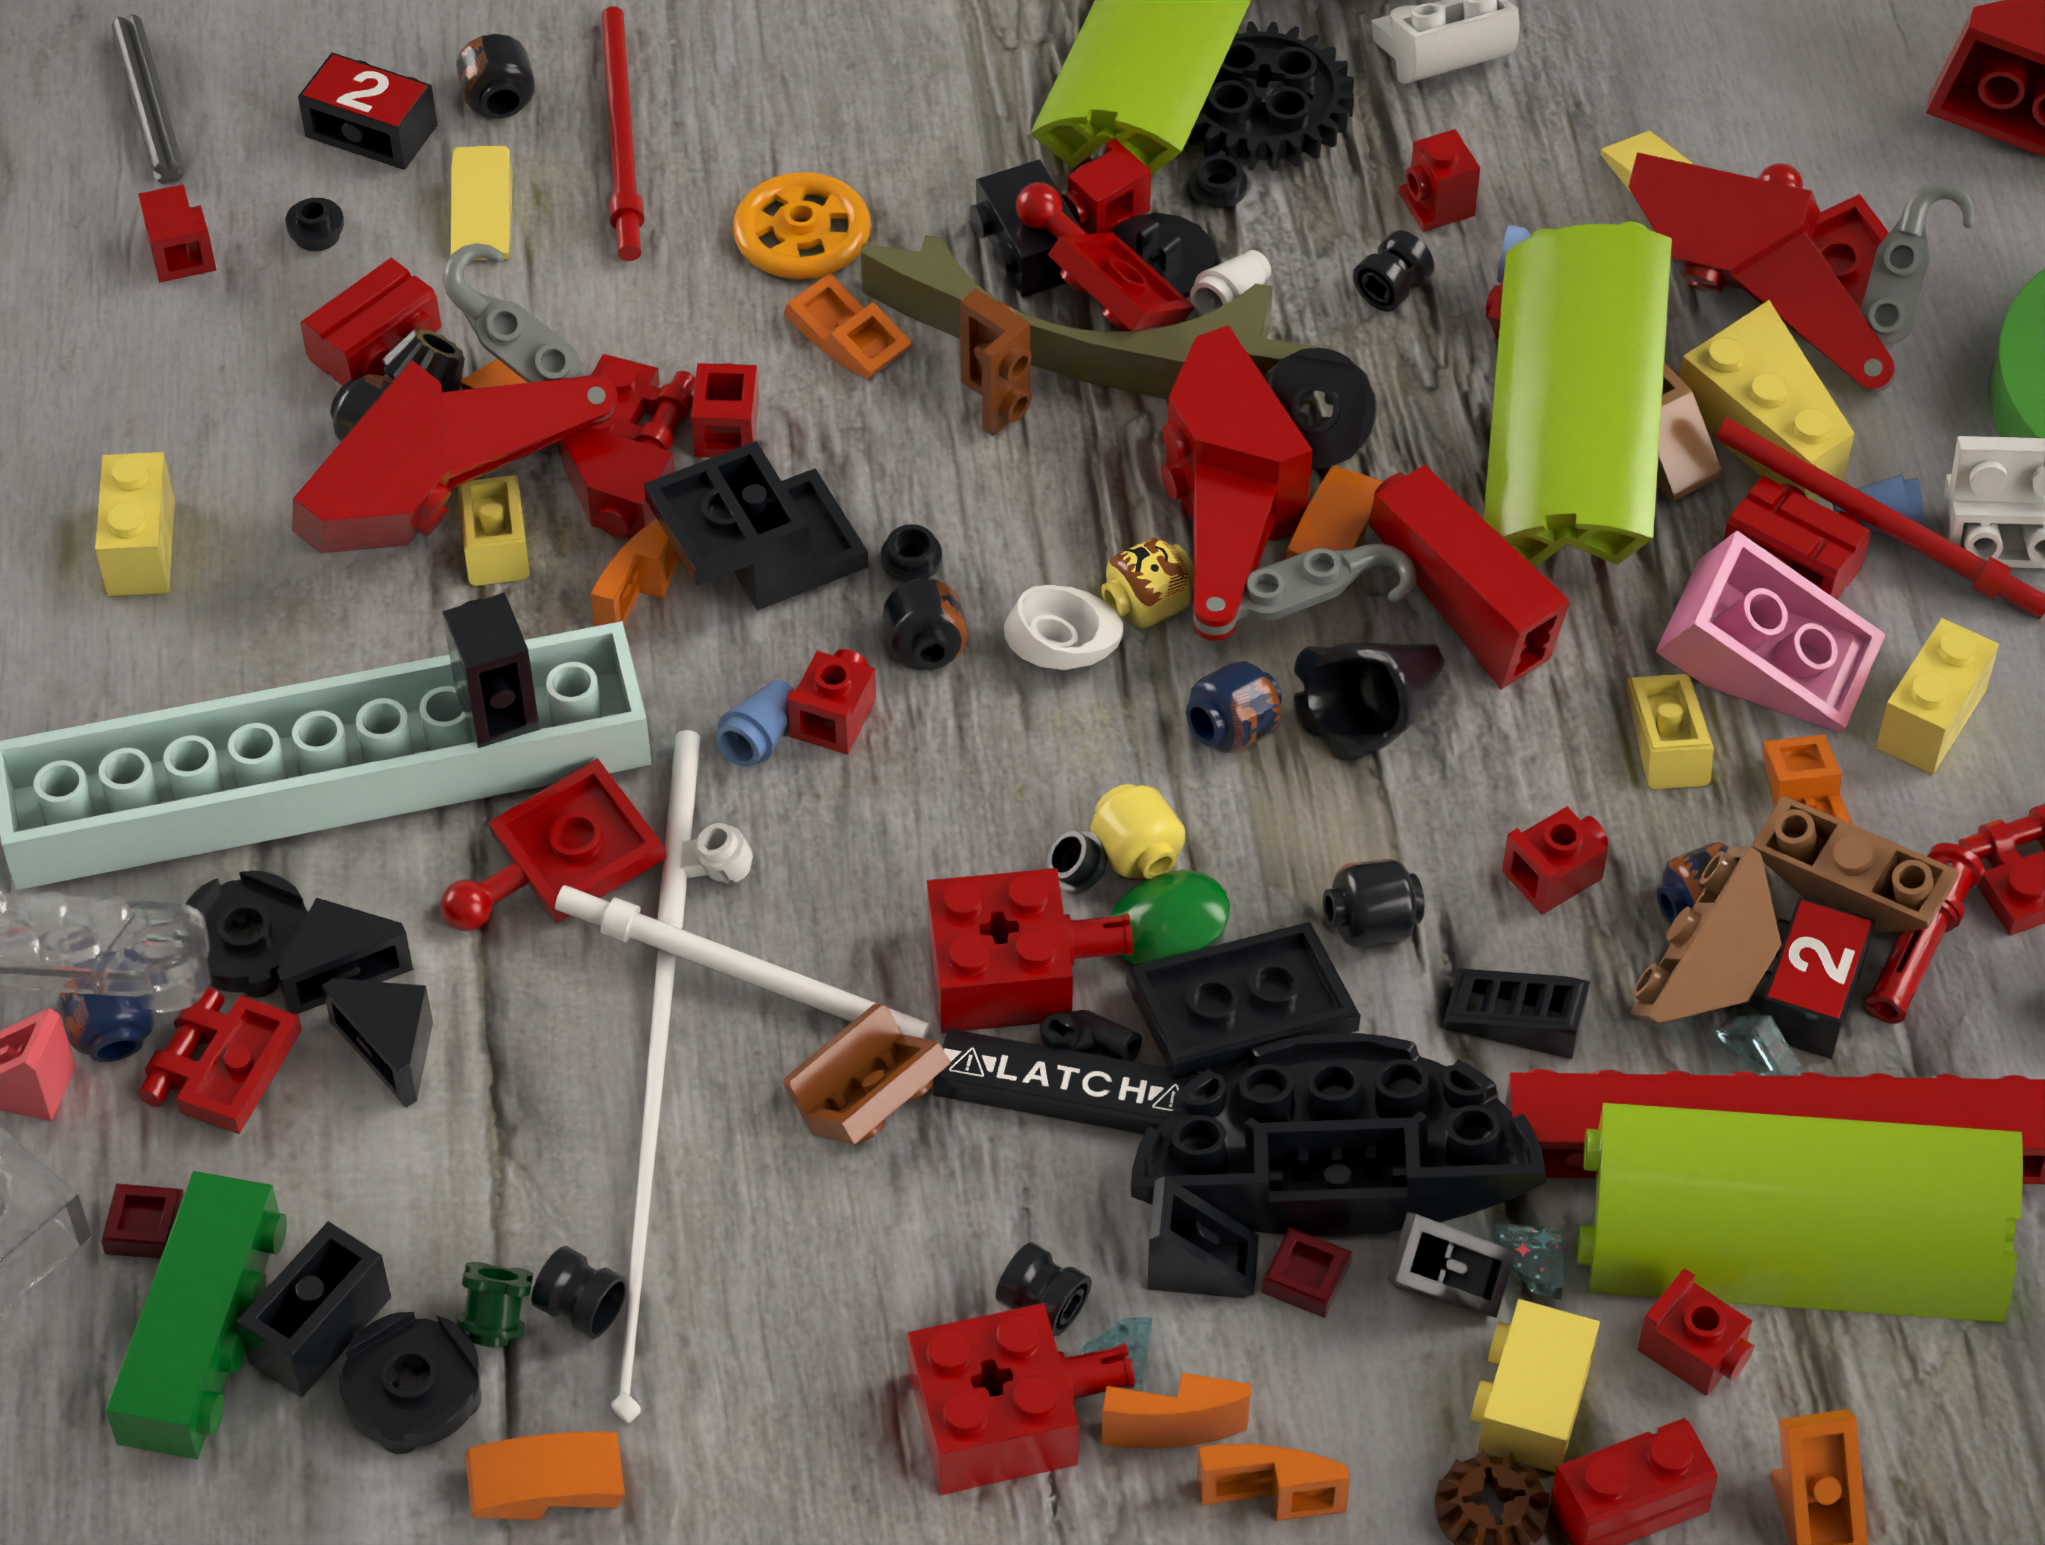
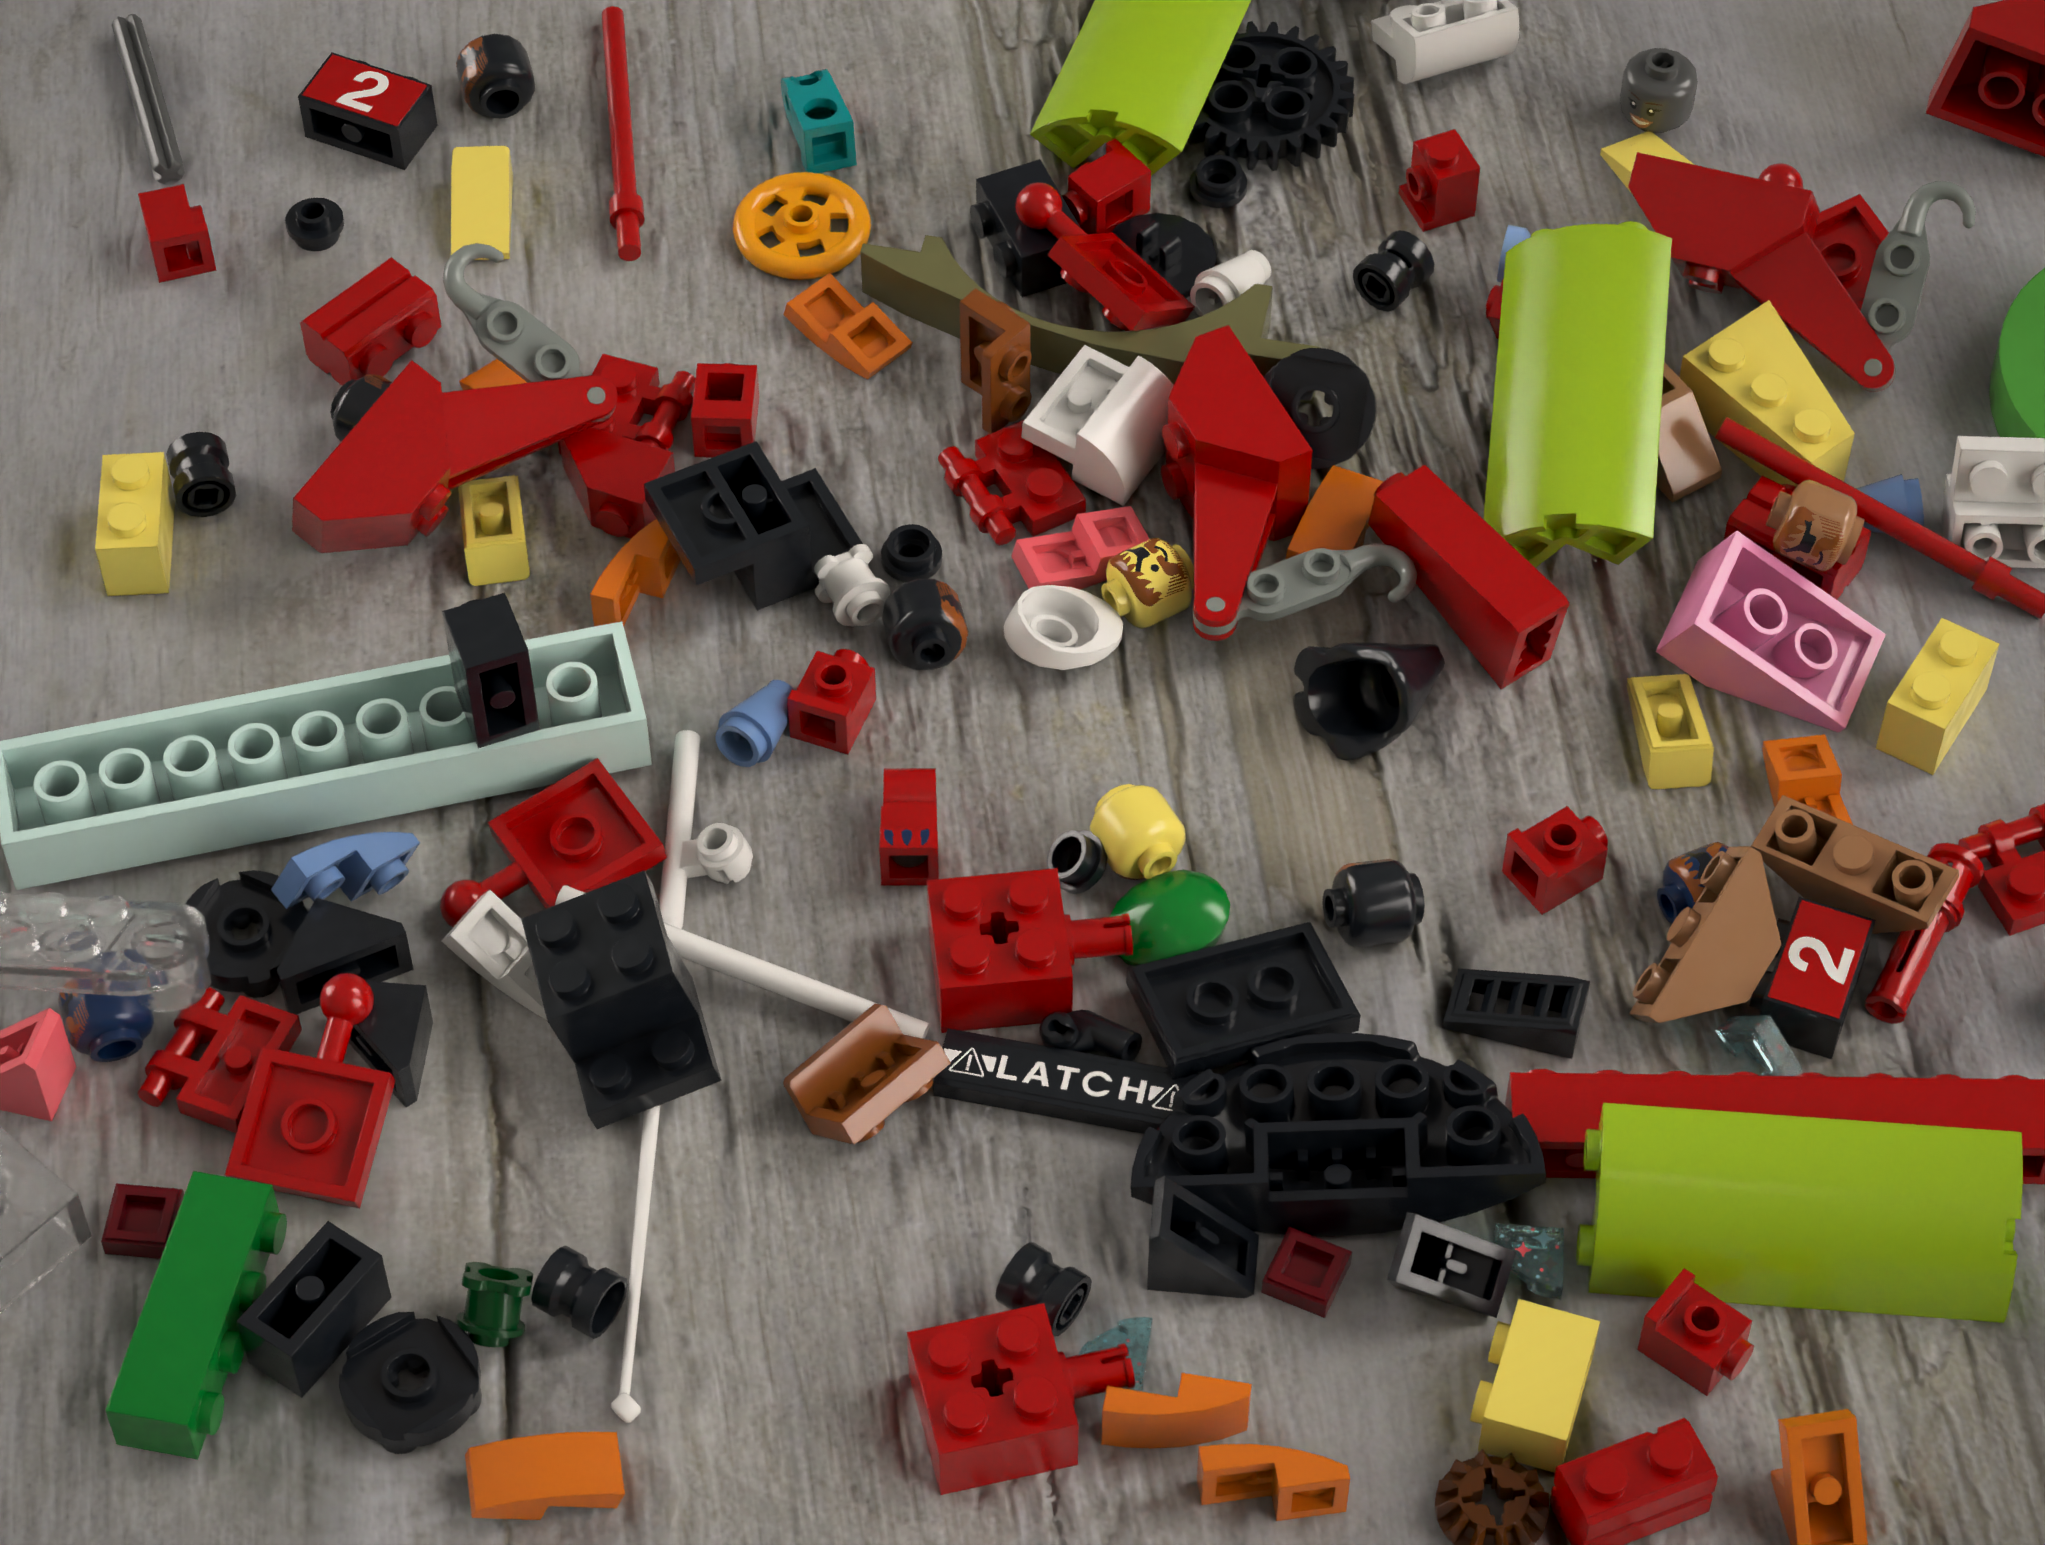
black piece [382,328,465,392] -> none
dark blue head [1186,661,1282,753] -> none
none -> black wheel [166,432,236,517]
none -> red plate [224,973,396,1209]
none -> medium blue slope [271,832,420,909]
none -> white slope [441,890,547,1020]
none -> black bracket [521,870,722,1129]
none -> teal leg [781,69,857,173]
none -> white brick [814,544,891,627]
none -> red leg [879,768,939,886]
none -> red plate [938,420,1086,545]
none -> coral slope [1011,506,1149,589]
none -> white brick [1021,345,1174,506]
none -> dark grey head [1620,48,1698,134]
none -> medium nougat head [1766,480,1865,572]

